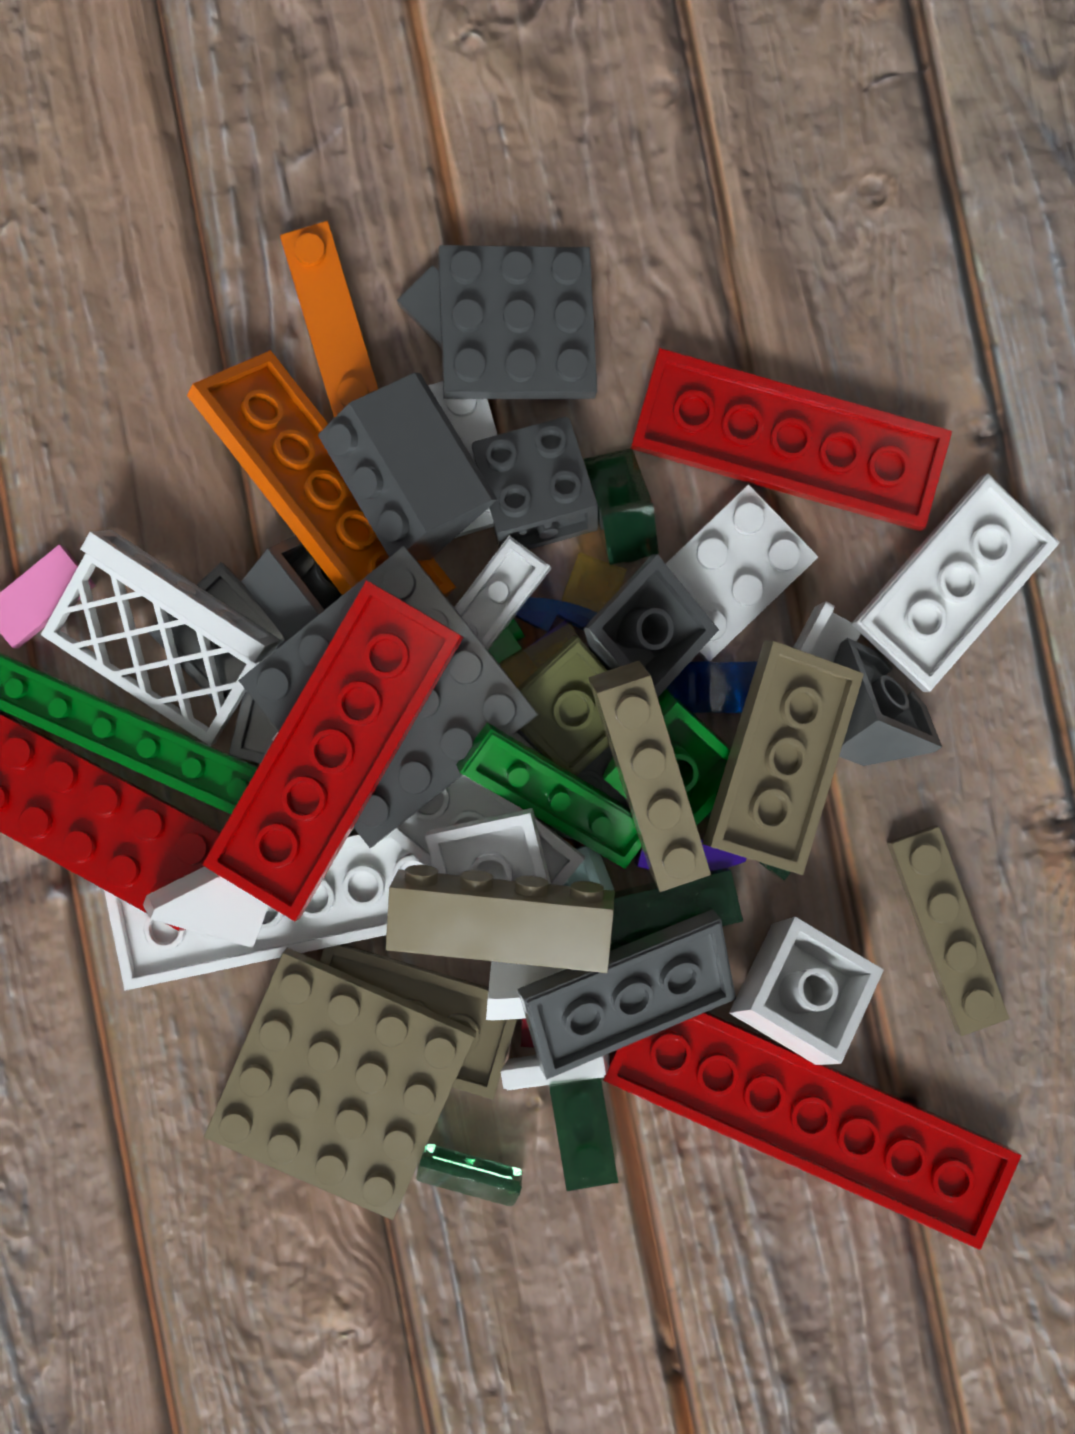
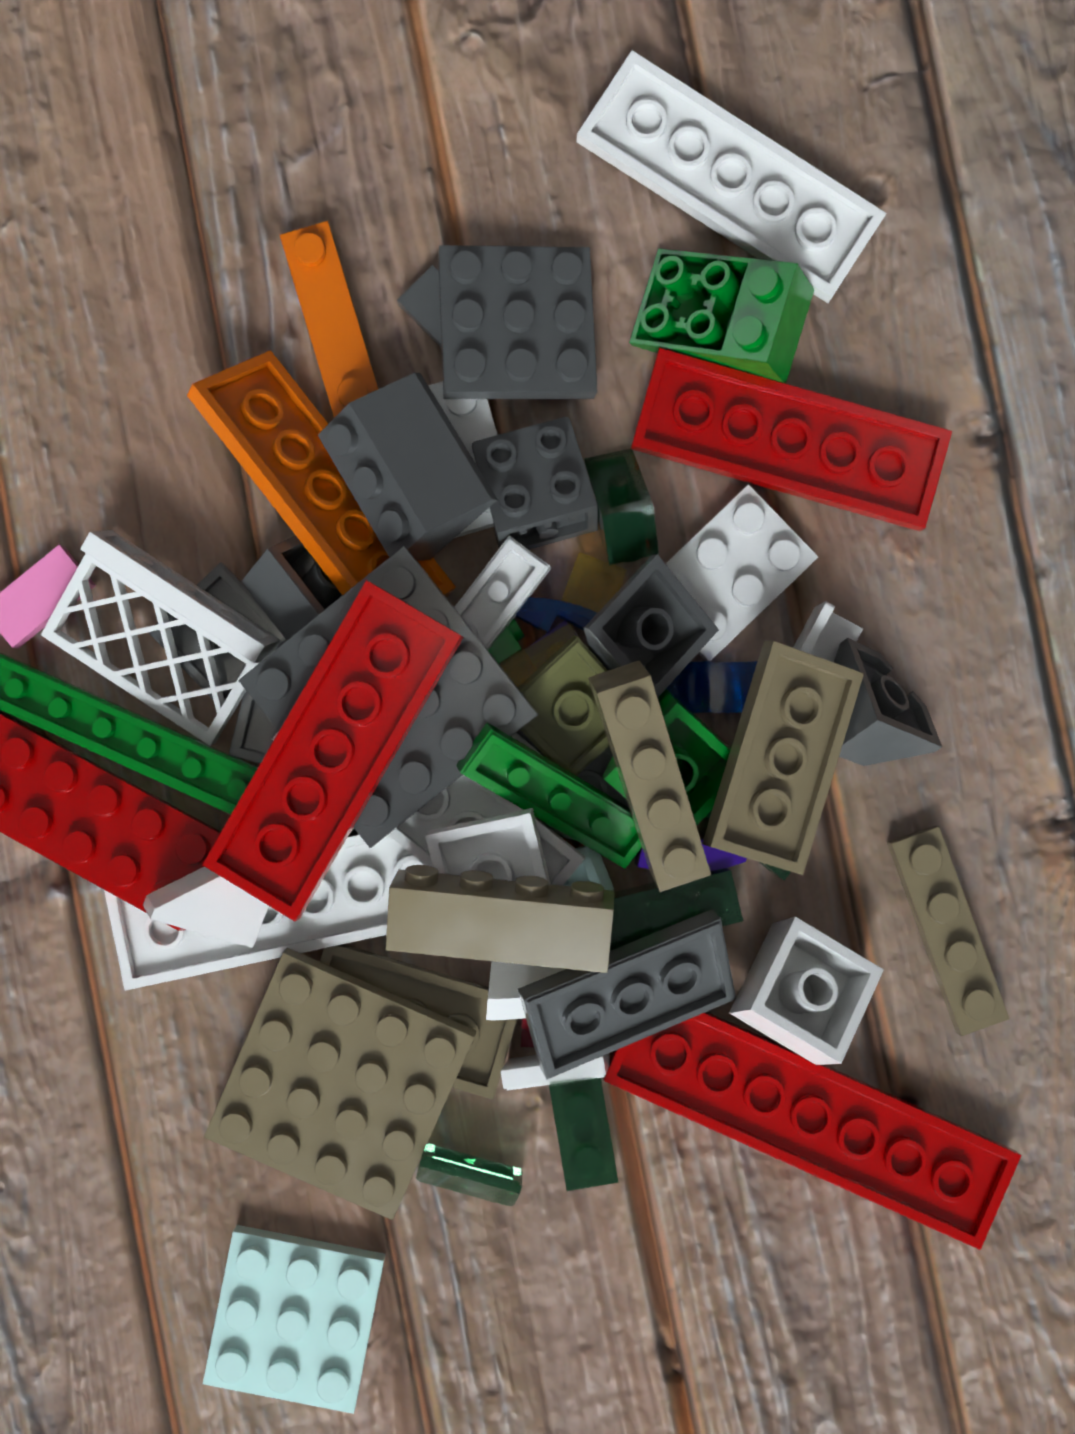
white tile [851,474,1060,692] -> none
none -> light aqua plate [203,1225,386,1414]
none -> white plate [576,50,887,303]
none -> green slope [629,248,814,384]

